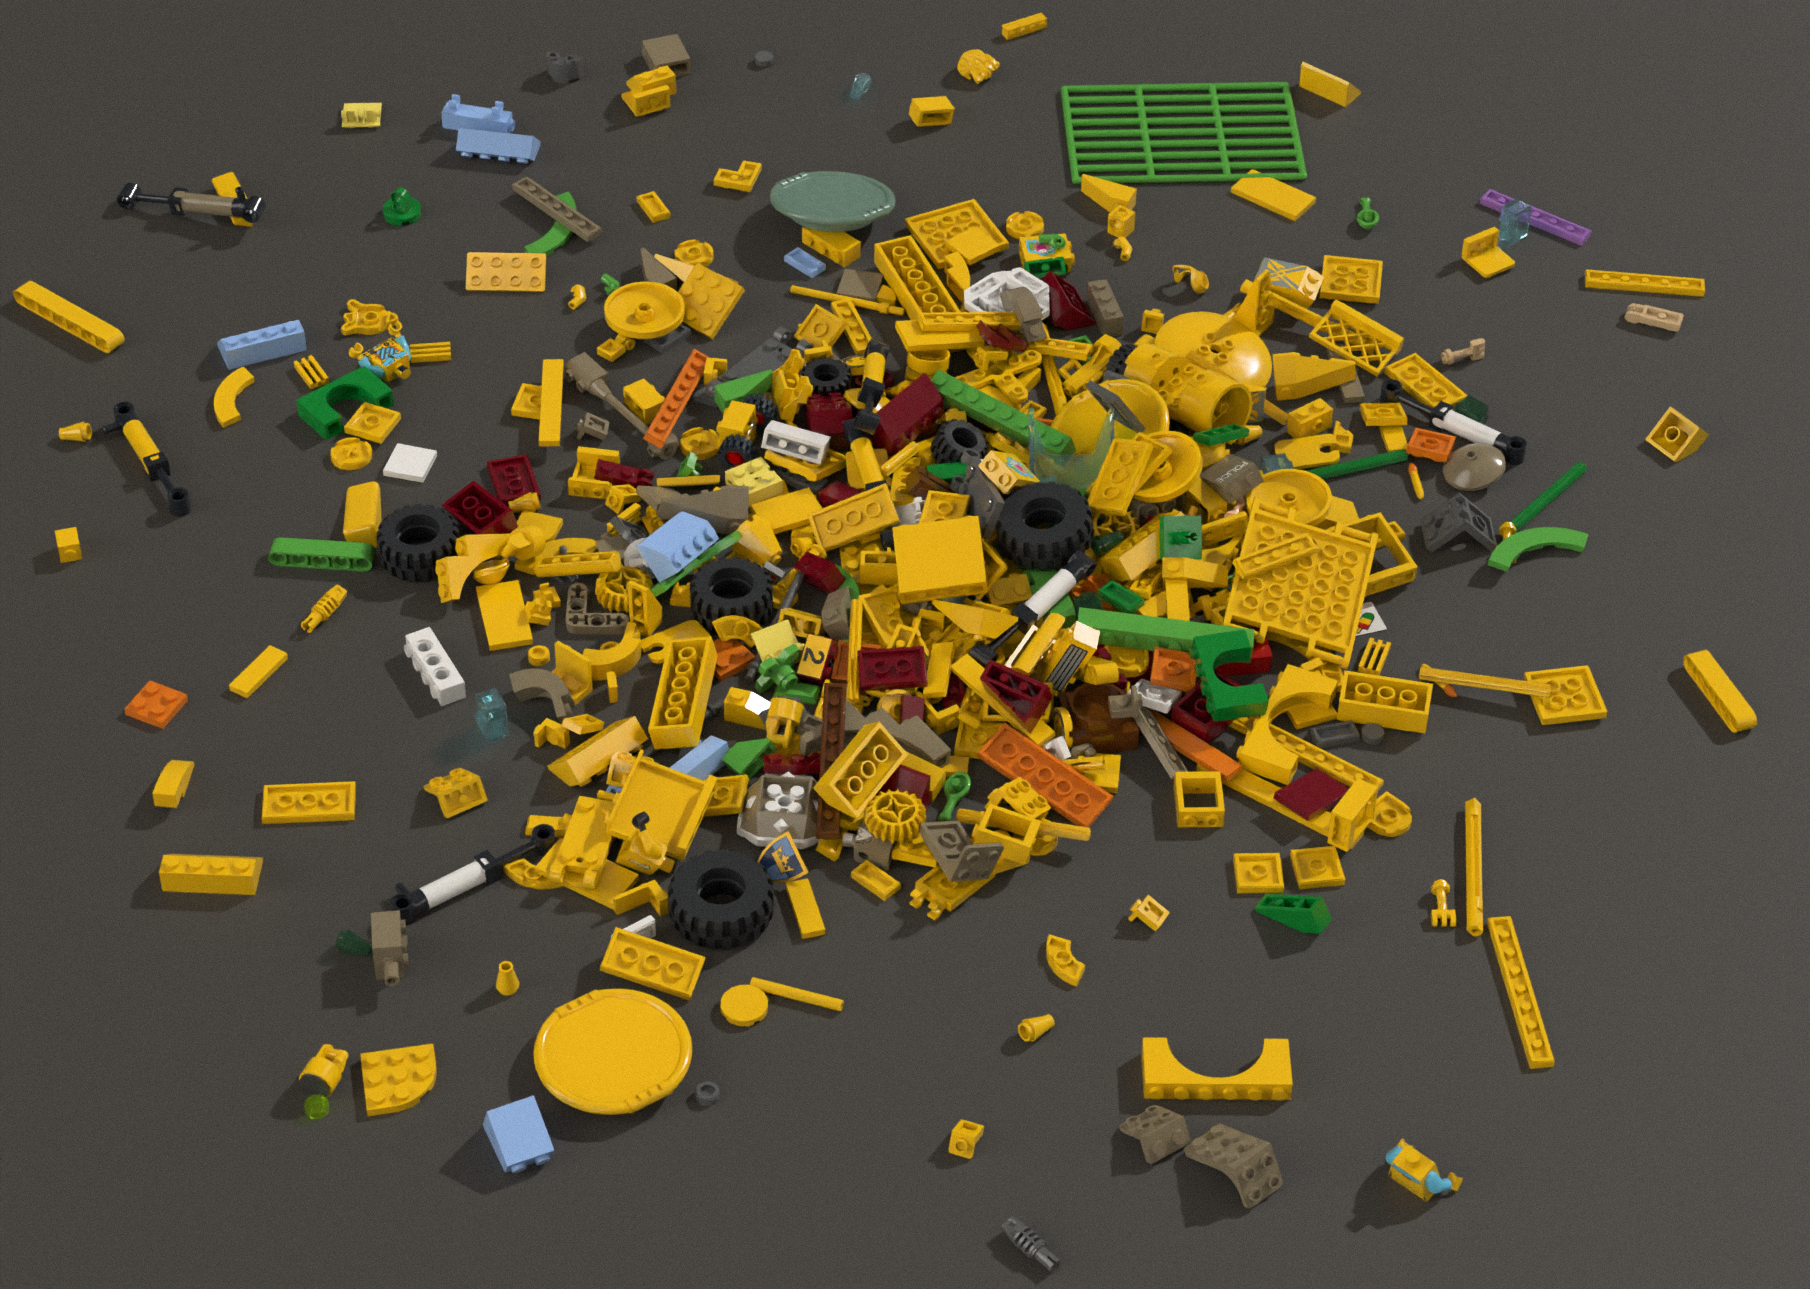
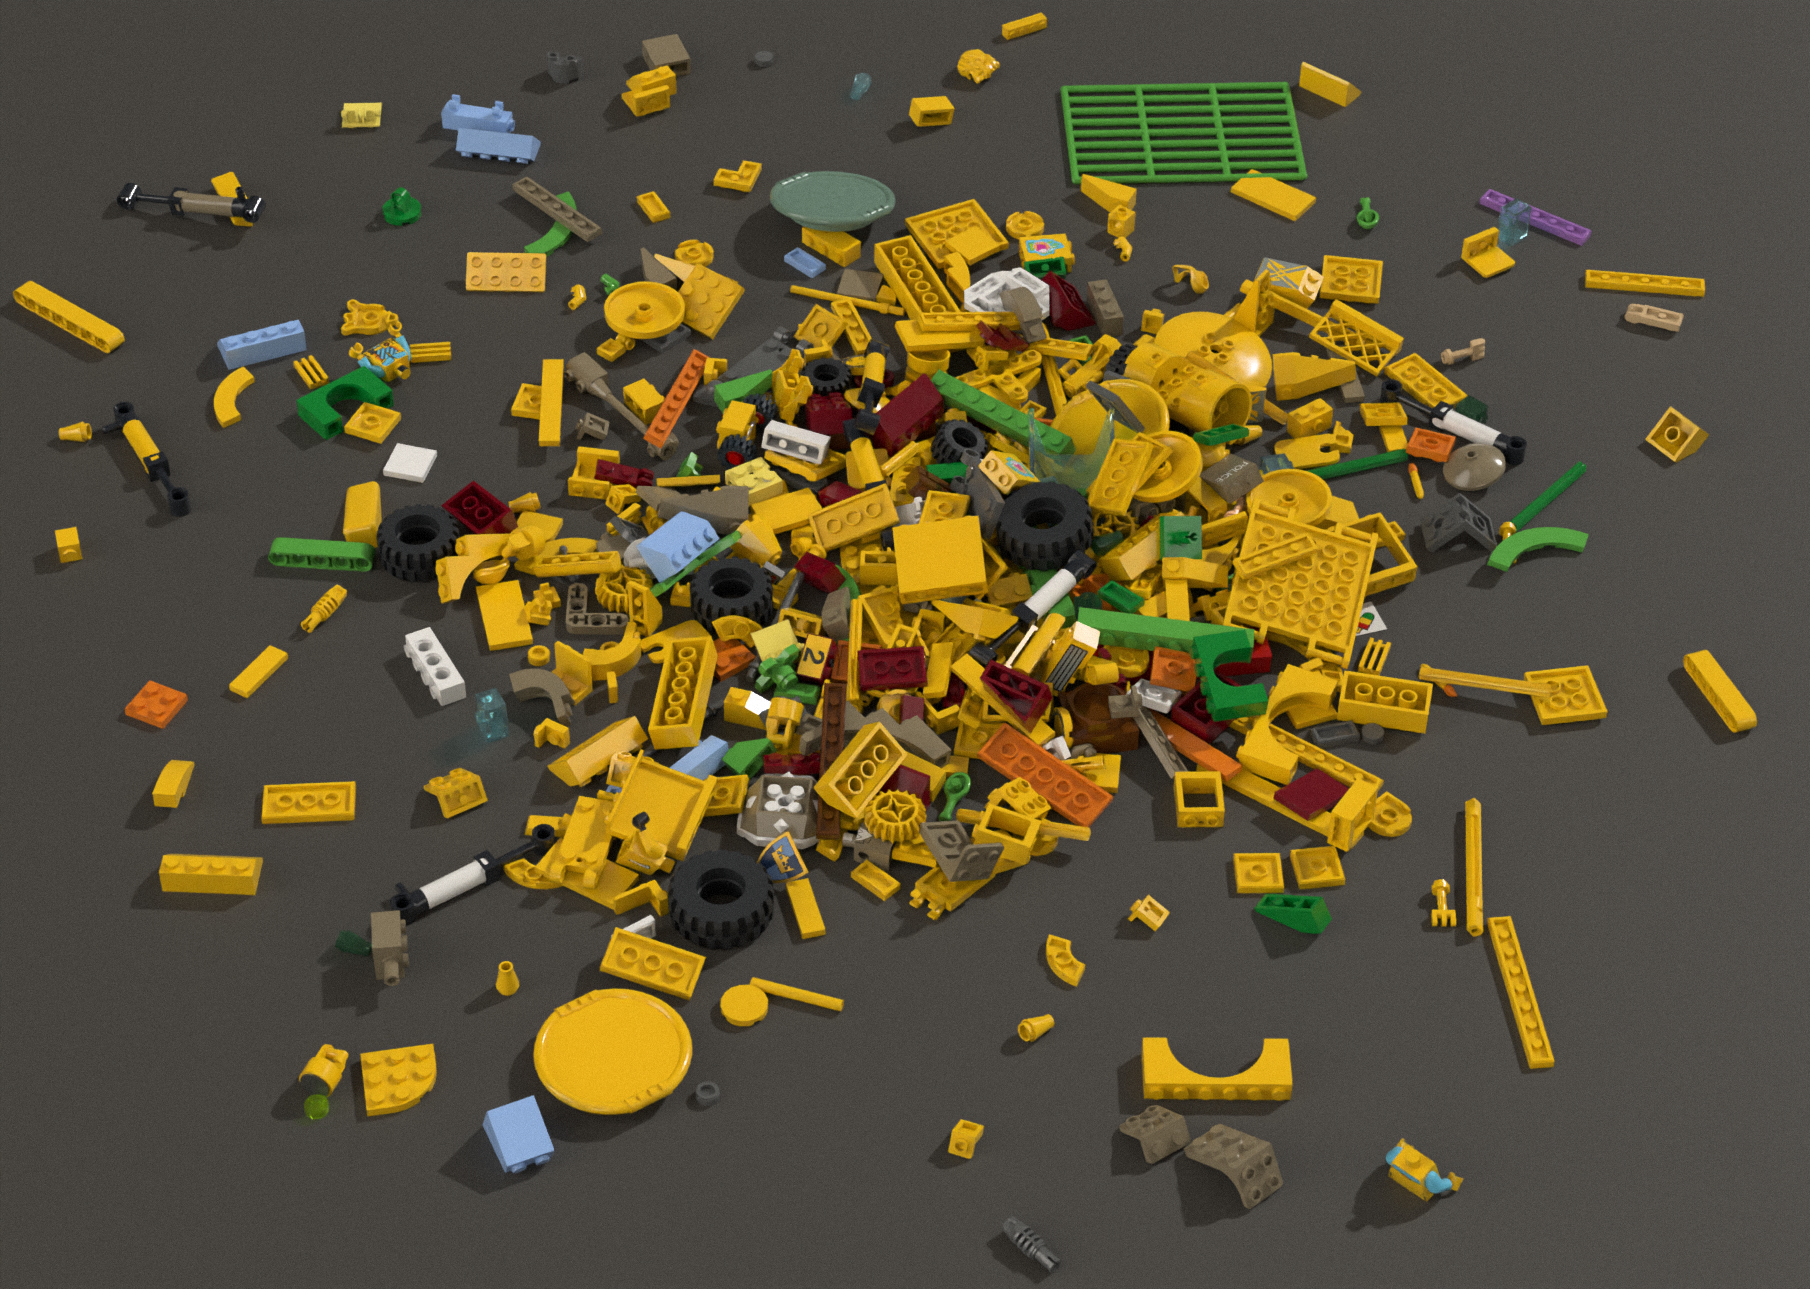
yellow tile [330,437,372,470] -> none
dark red tile [486,454,541,506] -> none
yellow tile [562,714,604,735] -> none
yellow tile [679,427,719,460] -> none
bright green arm [1039,234,1066,249] -> none

